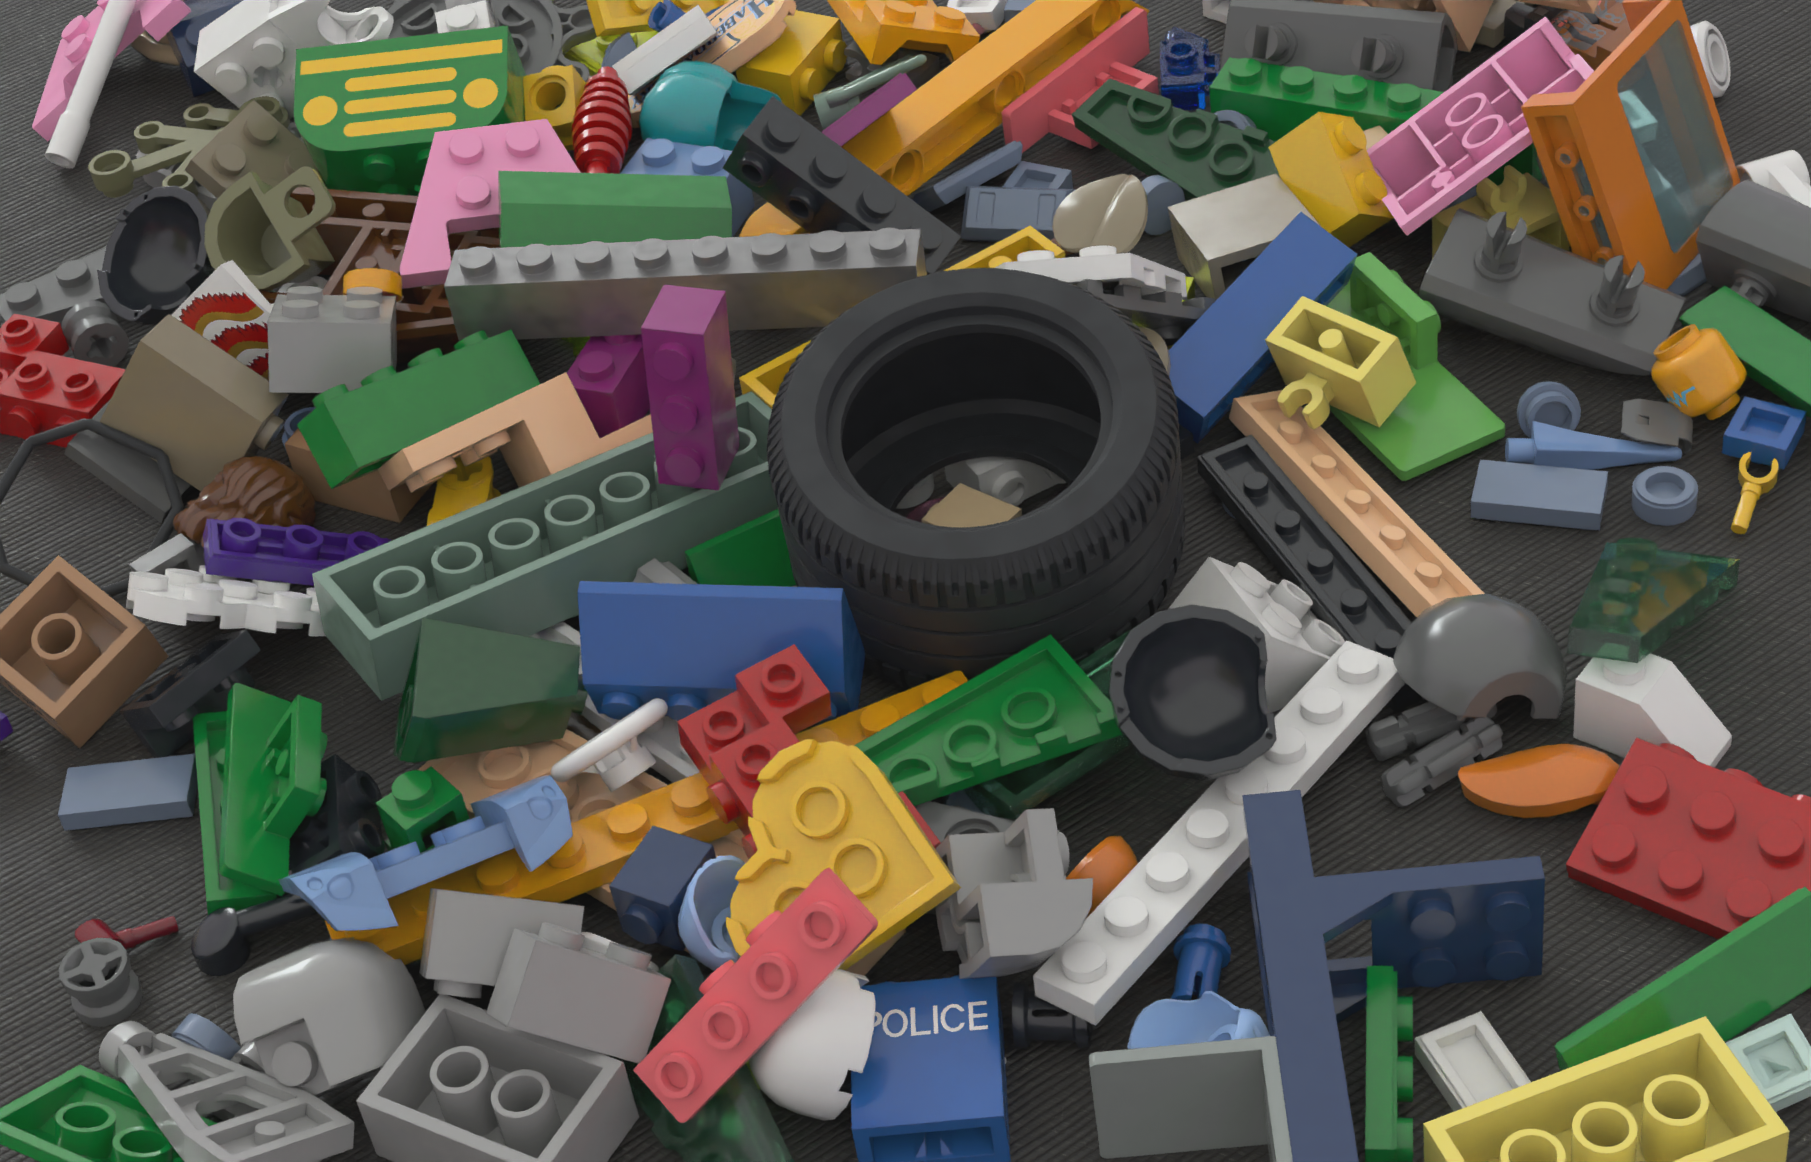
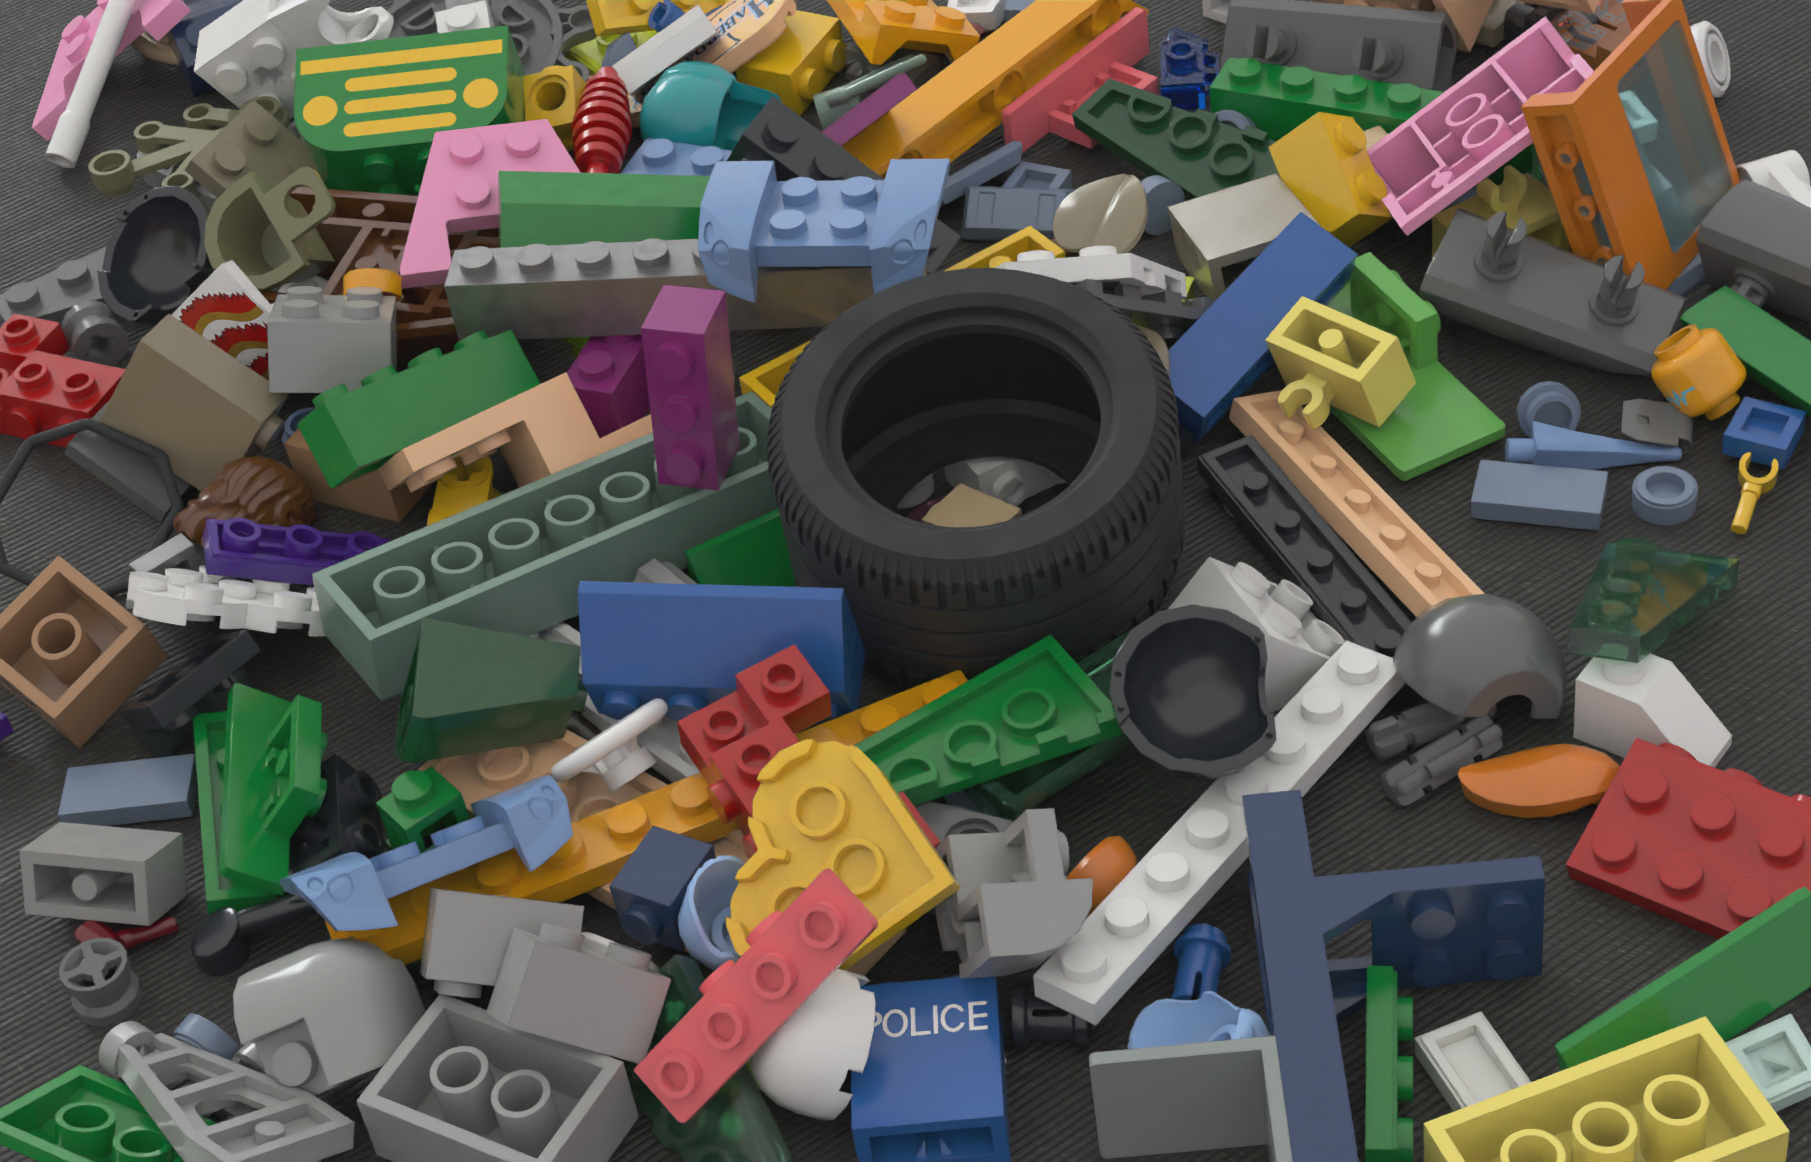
none -> light grey brick [20,822,187,926]
none -> medium blue piece [698,159,950,303]

